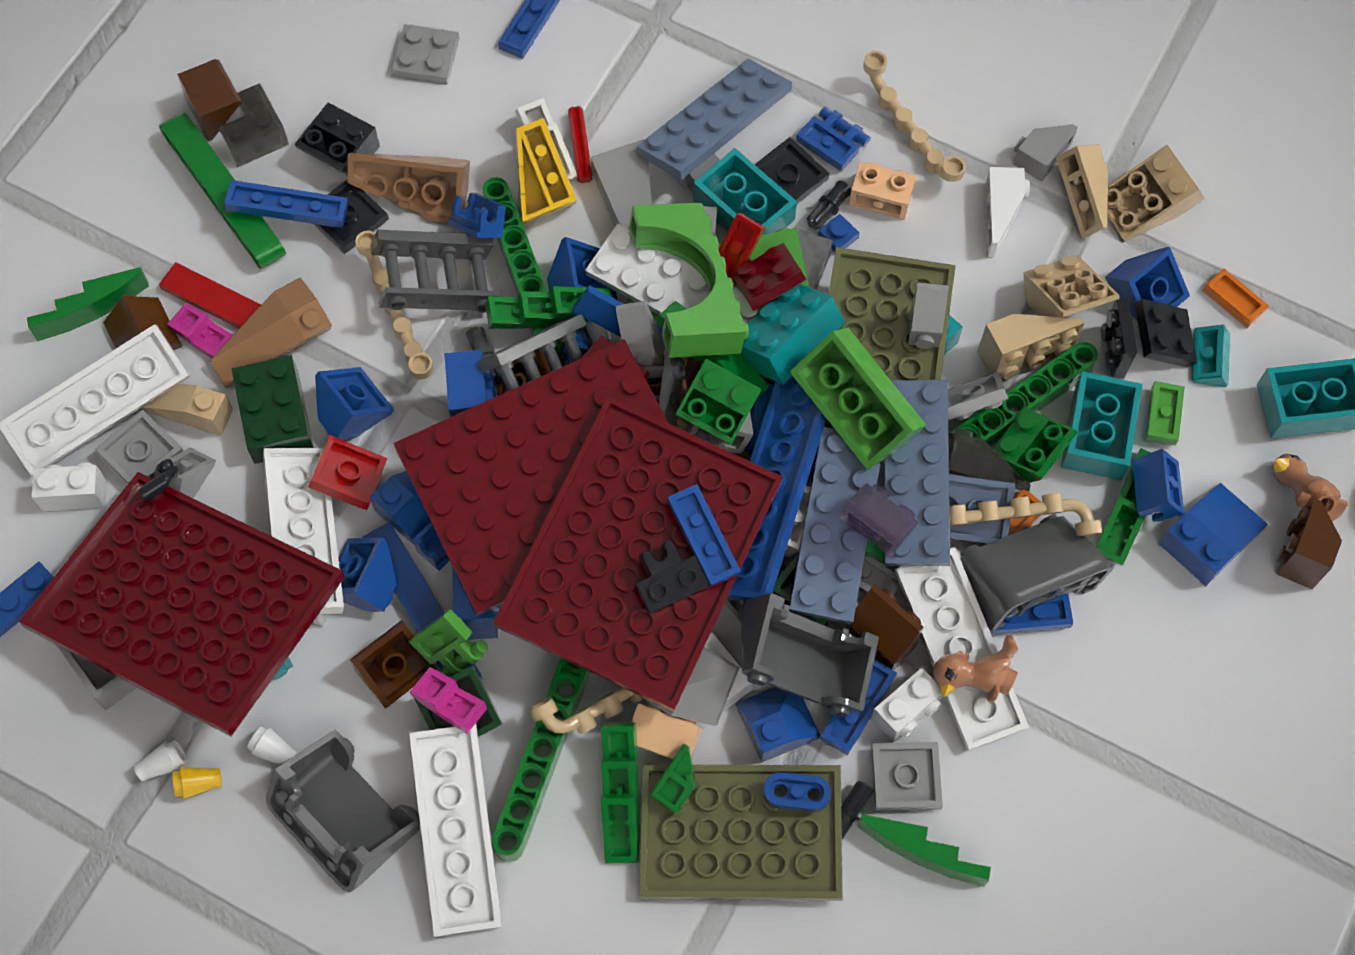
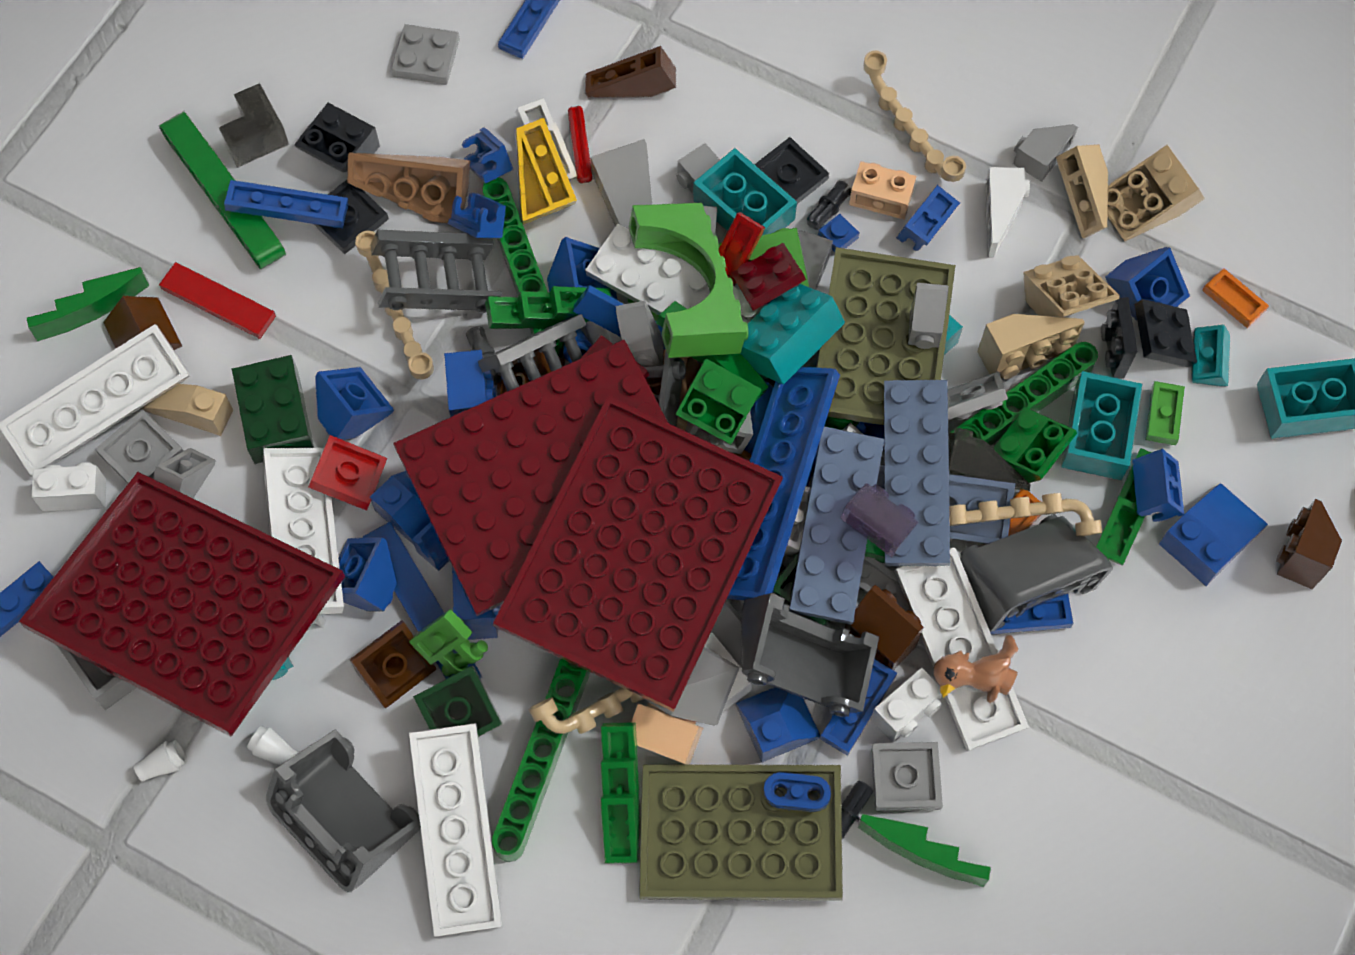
black arm [138,459,179,502] -> none
dark pink slope [167,303,233,359] -> none
yellow cone [172,767,222,799] -> none
reddish brown slope [177,59,242,141] -> none
medium nougat wedge [210,277,332,387] -> none
dark pink slope [410,667,487,734] -> none
black plate [634,540,710,614] -> none
sand blue plate [637,58,792,180] -> none
green tile [649,744,697,814] -> none
blue plate [667,484,741,588] -> none
bright green slope [790,328,927,470] -> none
blue plate [796,107,871,172] -> none
nougat animal [1272,453,1348,522] -> none
none -> blue hinge [462,127,514,183]
none -> reddish brown slope [585,46,676,97]
none -> blue hinge [896,185,960,251]

